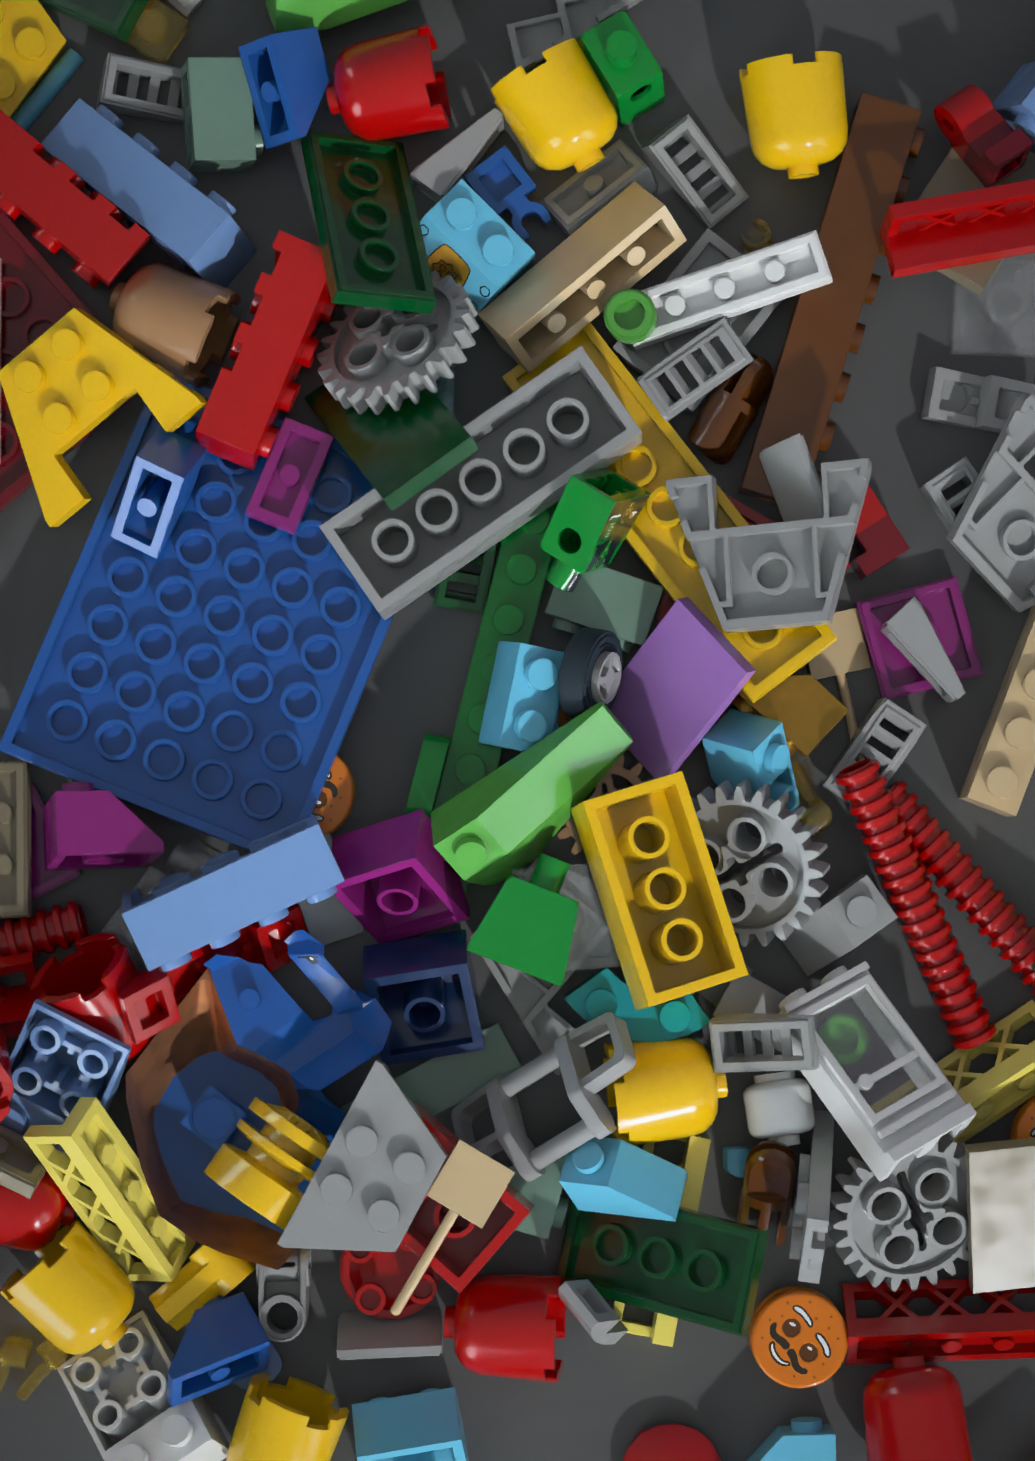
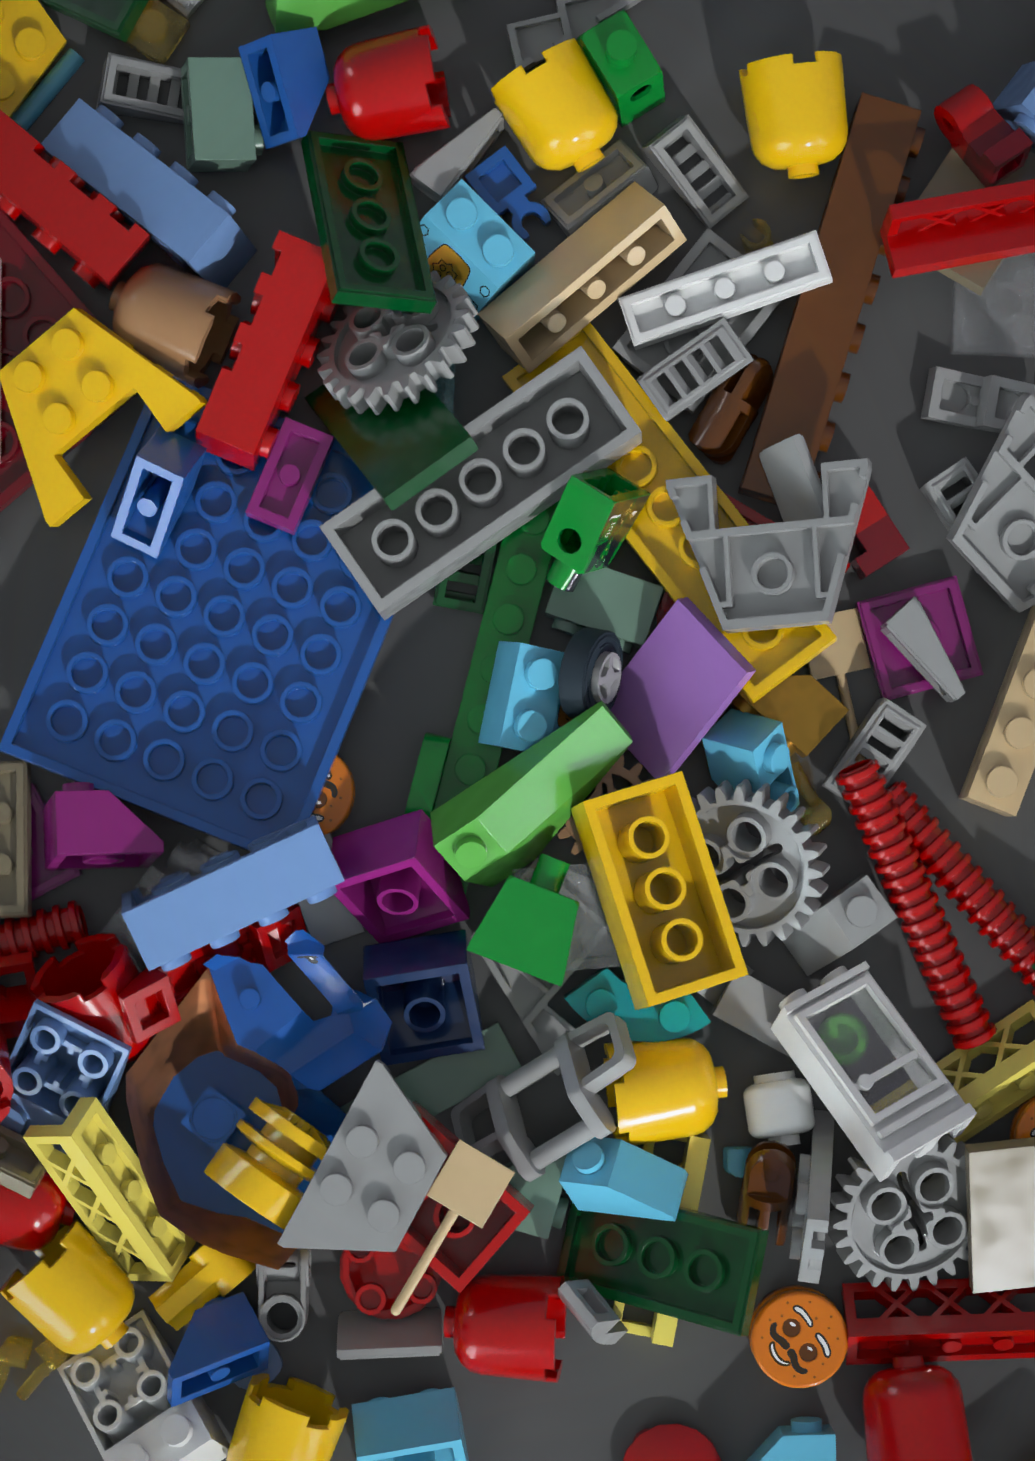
bright green tile [604,289,657,344] -> none
light grey slope [709,1013,819,1073] -> none

